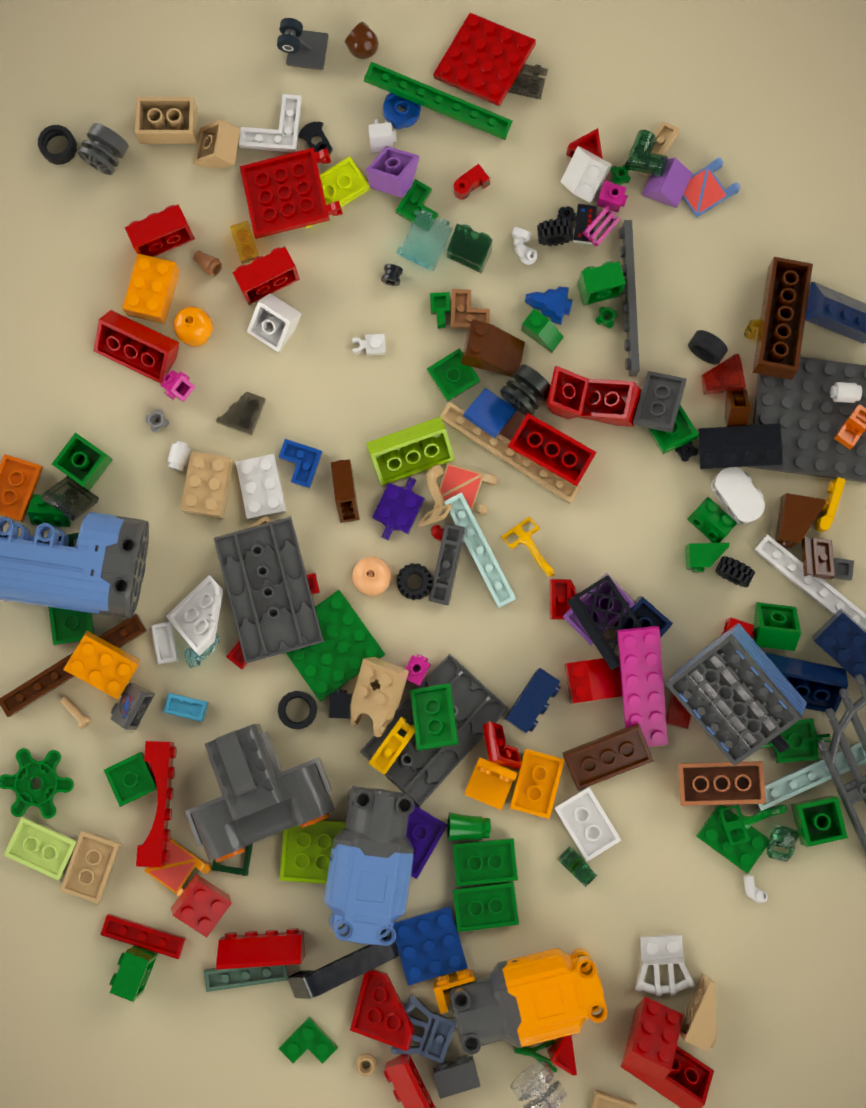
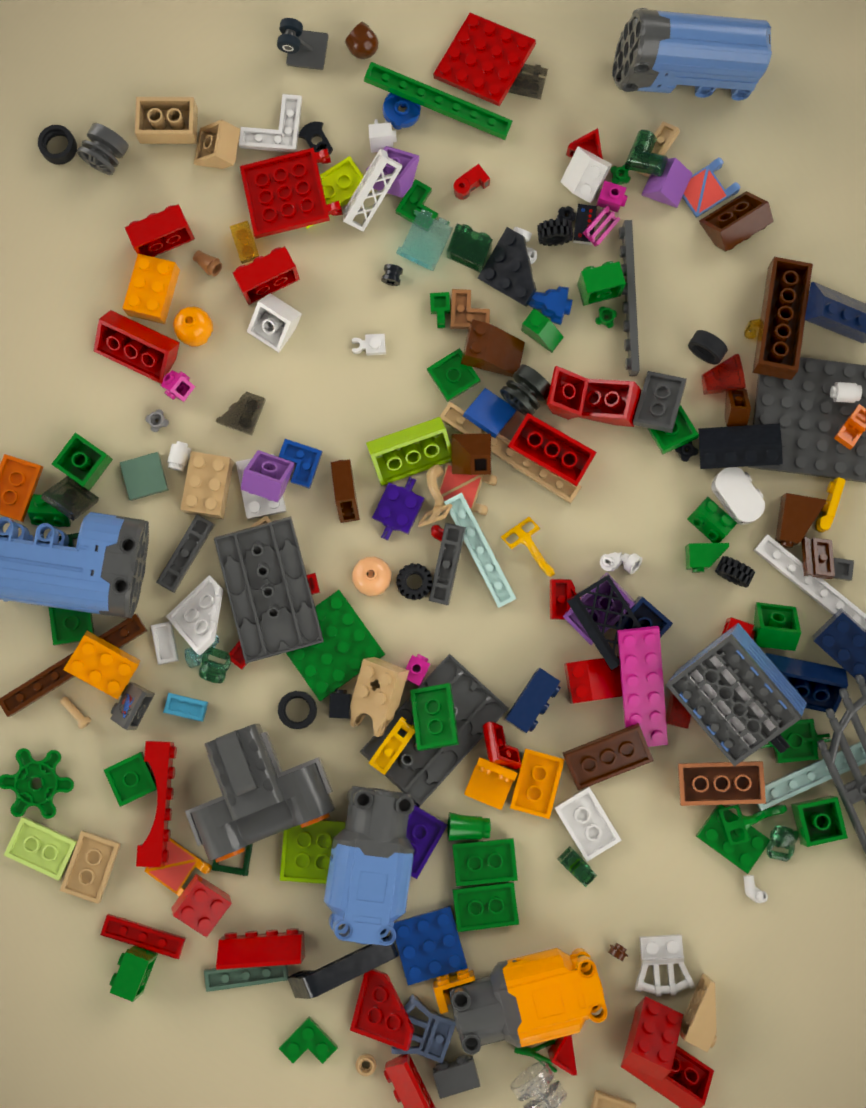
none -> sand green tile [120,452,169,501]
none -> dark grey plate [156,514,215,593]
none -> clear green piece [199,647,231,684]
none -> medium lavender slope [241,450,295,502]
none -> white fence [342,148,402,232]
none -> reddish brown slope [451,434,491,475]
none -> black plate [478,227,537,307]
none -> white arm [600,552,642,574]
none -> reddish brown plate [608,943,628,962]
none -> medium blue piece [612,8,772,101]
none -> reddish brown slope [699,191,774,252]

